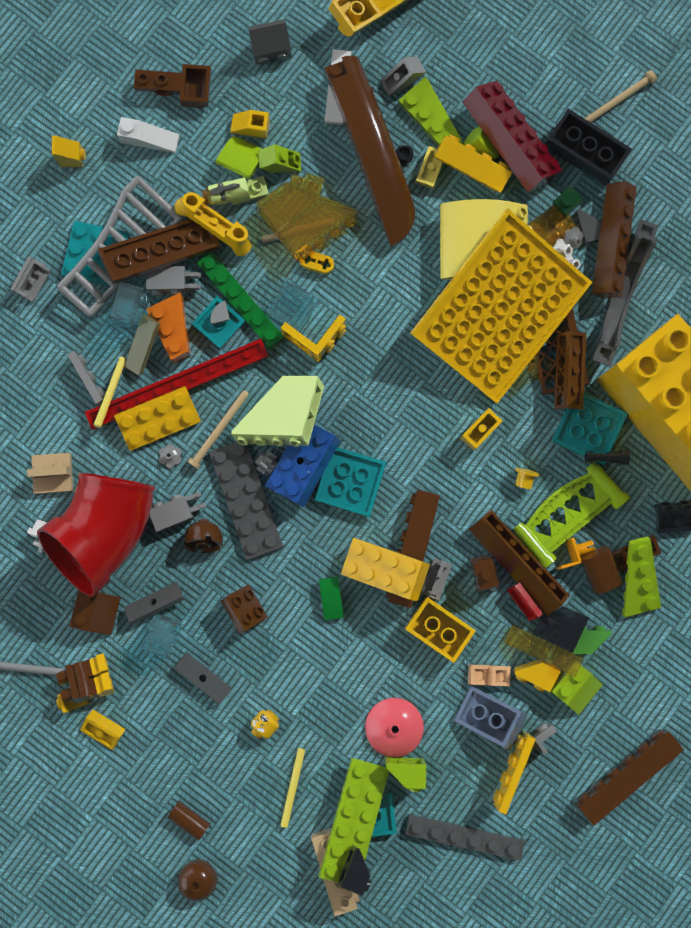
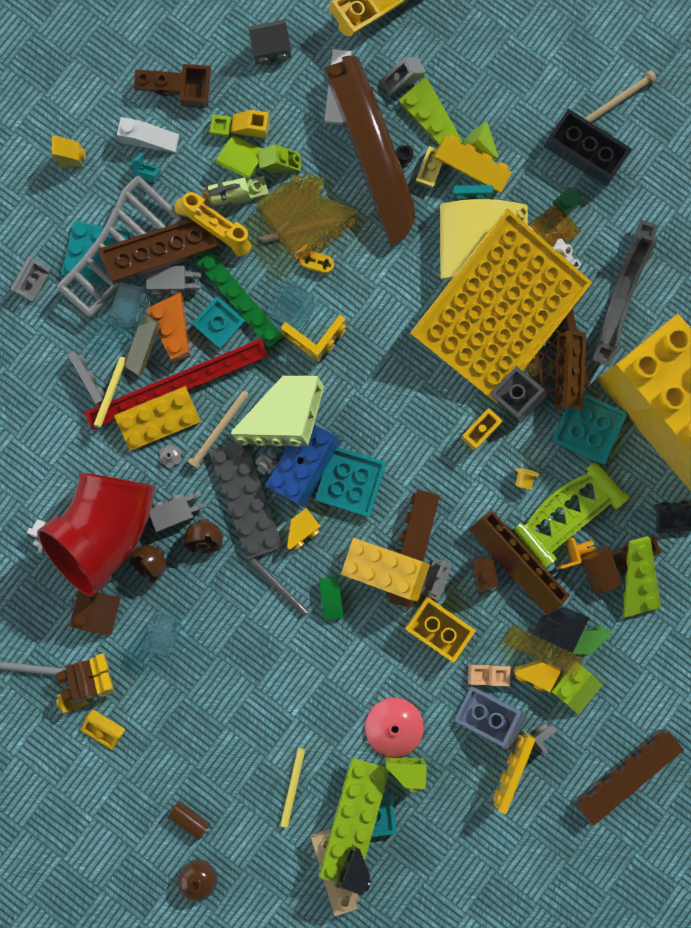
tan bracket [27,453,73,494] -> none
dark grey tile [124,582,184,625] -> none
dark grey tile [174,652,232,704] -> none
light grey tile [211,301,230,325] -> none
reddish brown bracket [221,585,267,634] -> none
yellow head [251,709,280,739] -> none
dark grey plate [405,814,525,861] -> none
dark red brick [462,80,562,193] -> none
red tile [507,582,543,621] -> none
light grey plant [563,227,584,249] -> none
dark grey tile [575,209,601,244] -> none
black piece [585,450,630,465] -> none
reddish brown brick [592,181,637,299] -> none
none -> reddish brown cylinder [129,545,166,583]
none -> teal bracket [131,152,161,183]
none -> lime plate [210,114,232,137]
none -> dark grey bar [249,558,309,616]
none -> yellow slope [287,508,321,551]
none -> teal plate [451,185,493,202]
none -> dark grey slope [490,366,547,424]

